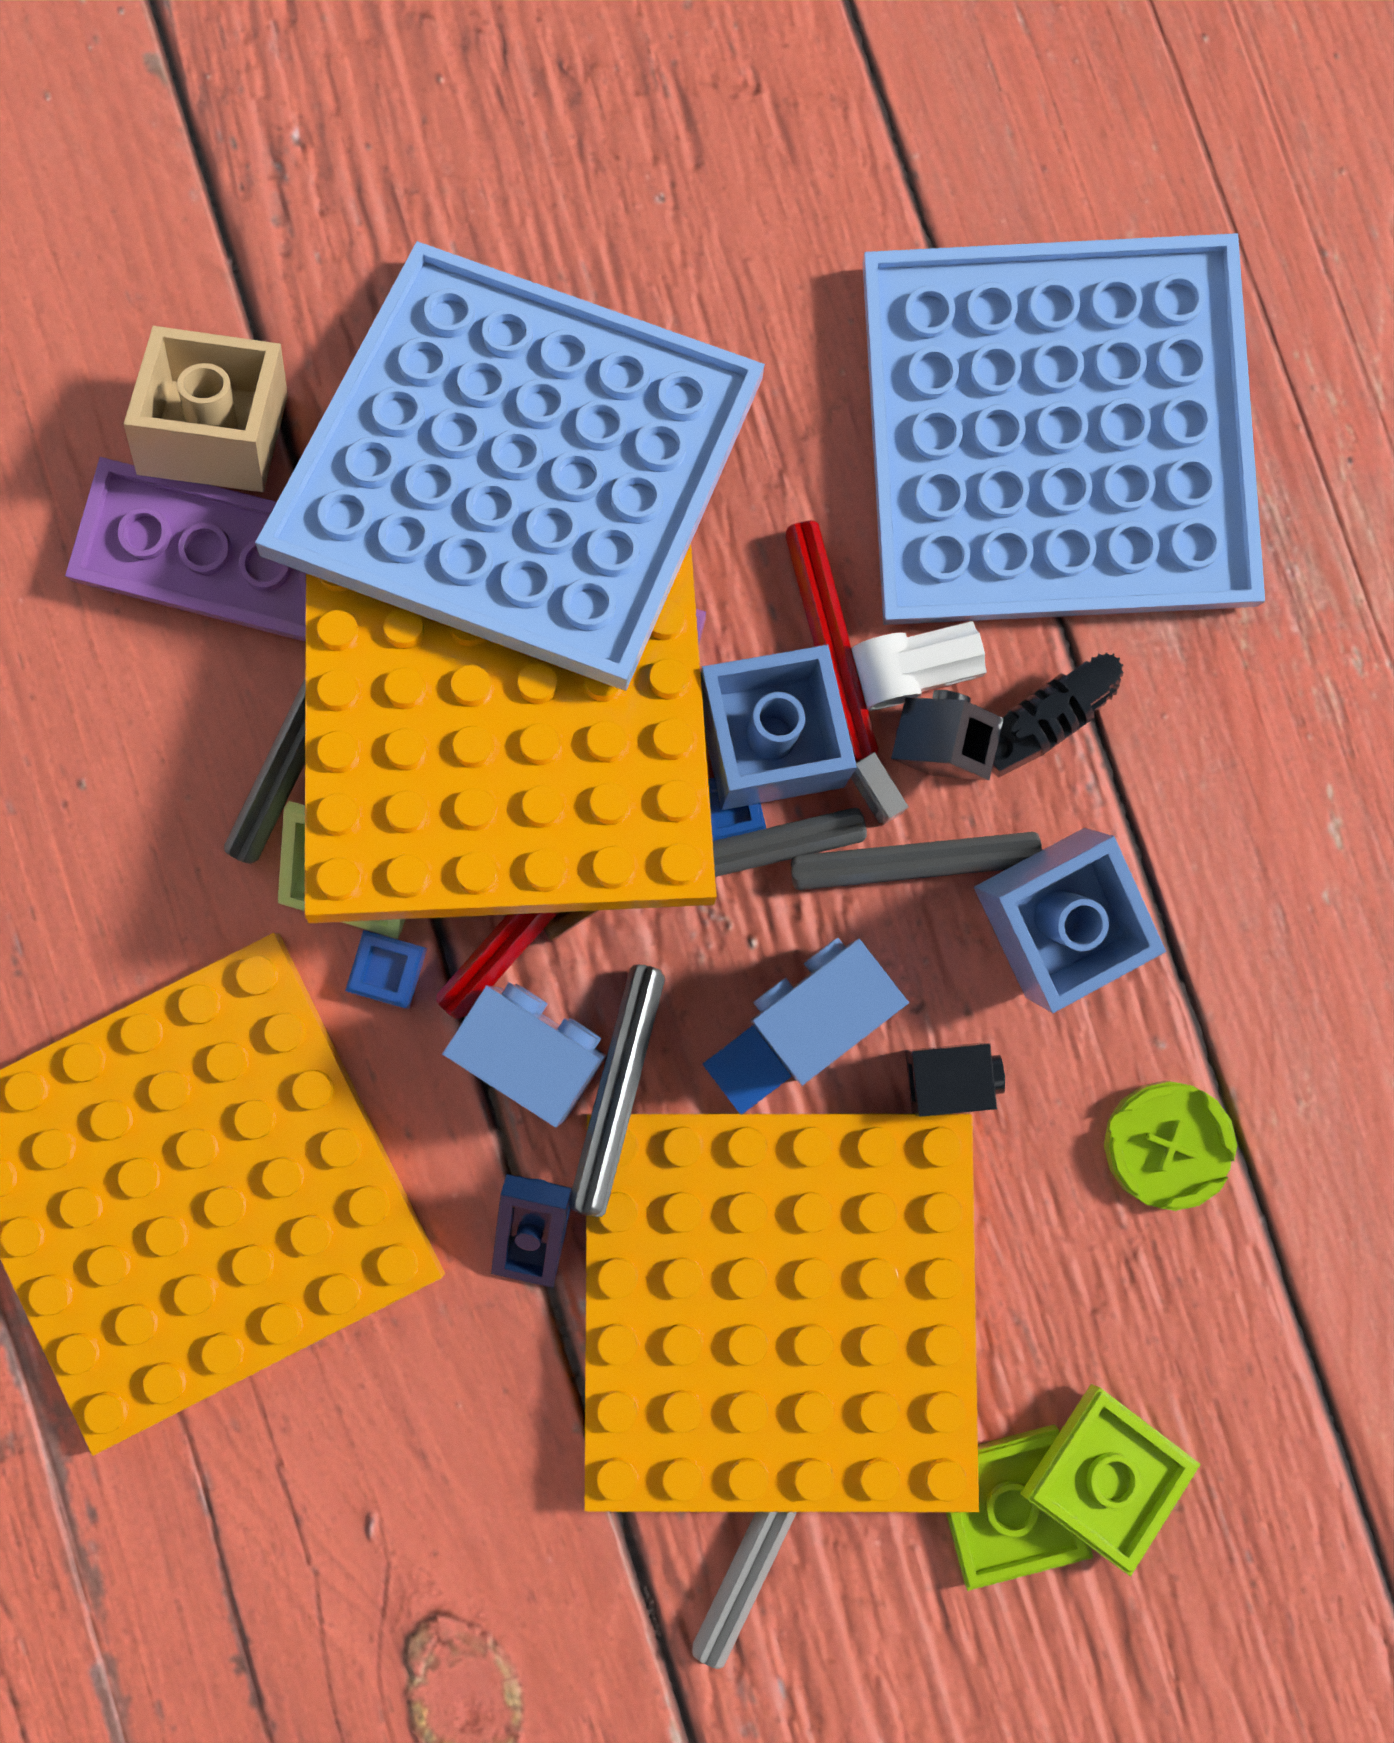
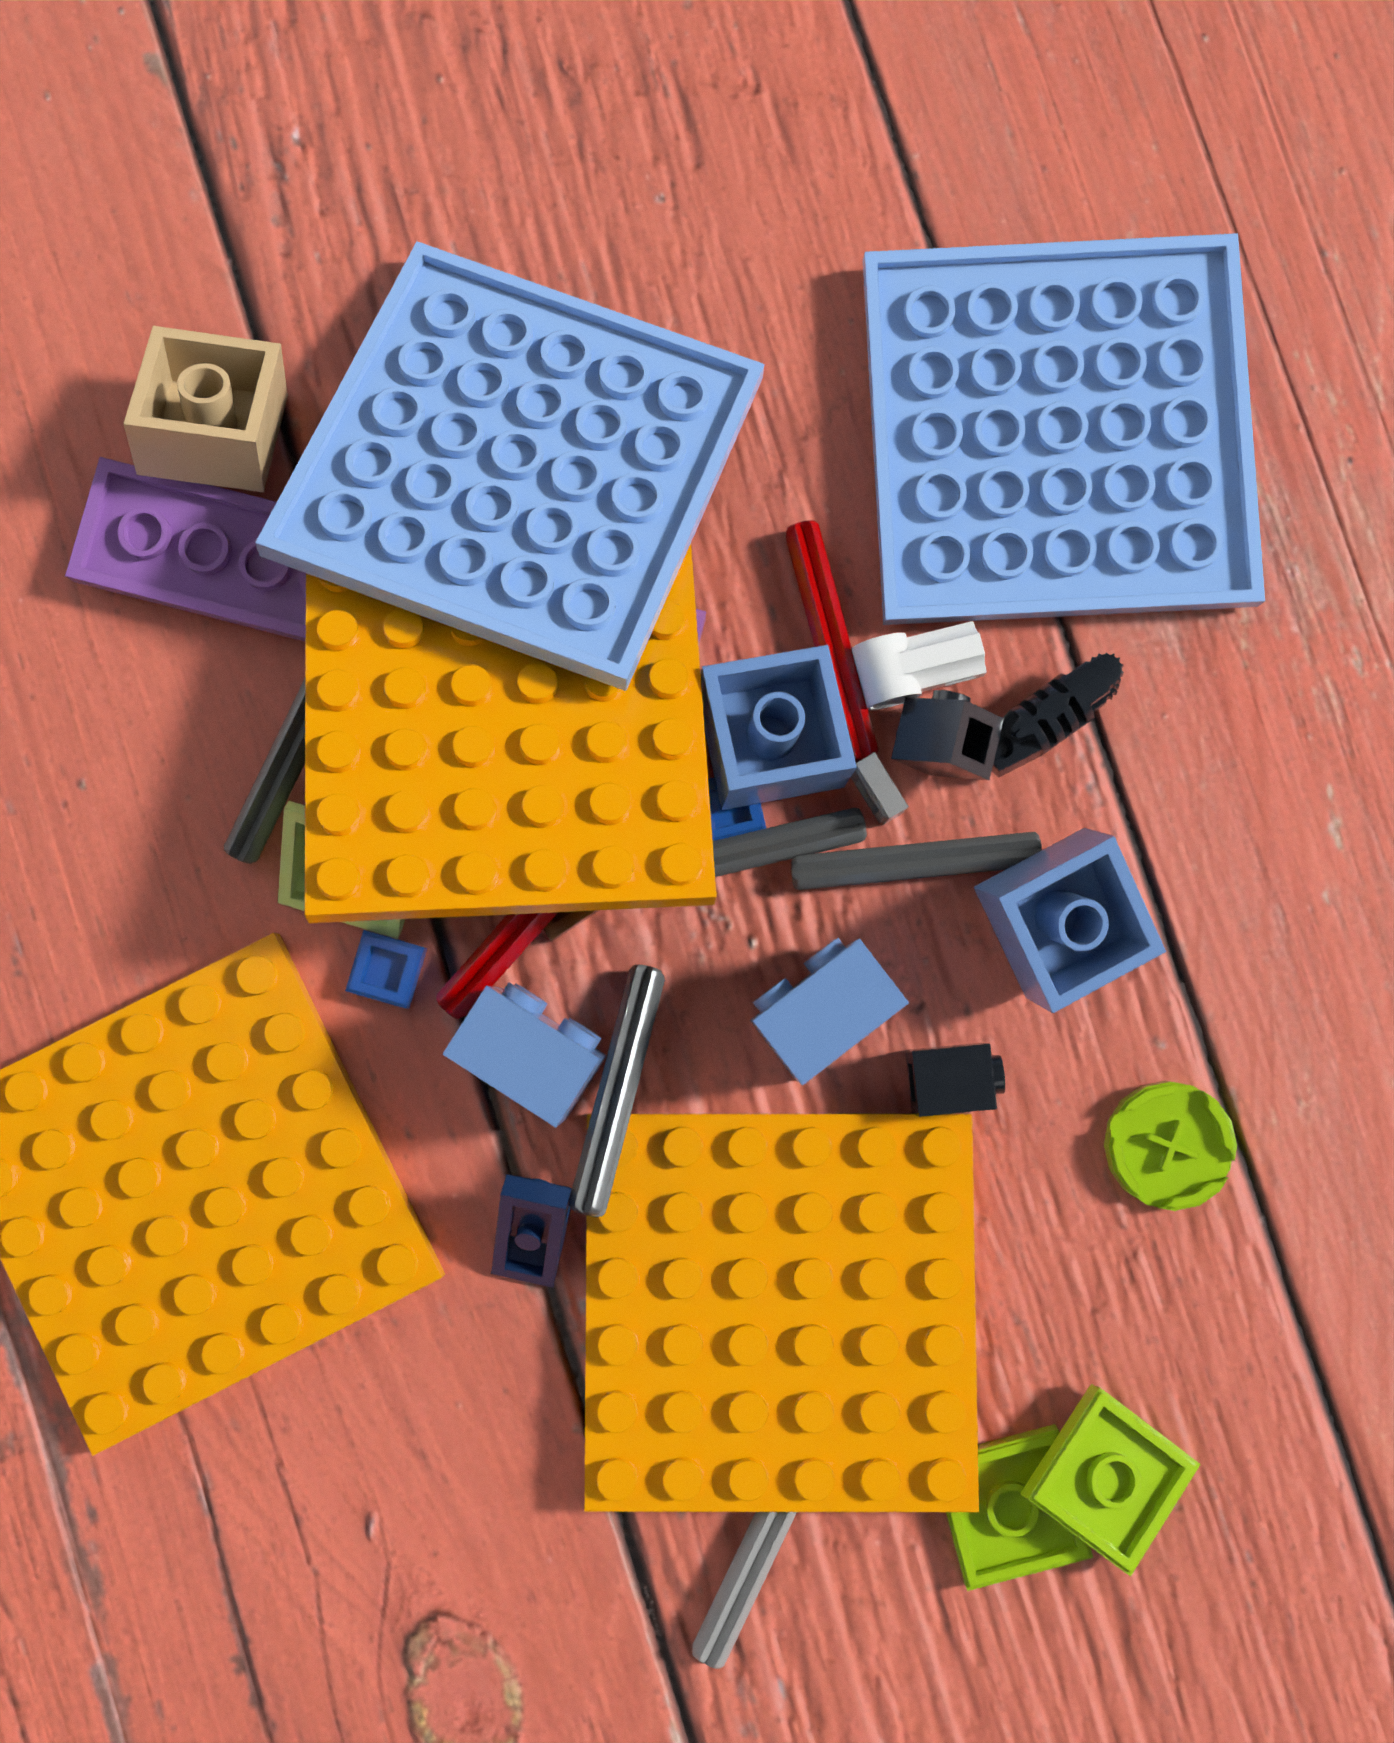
blue tile [702,1025,792,1115] -> none

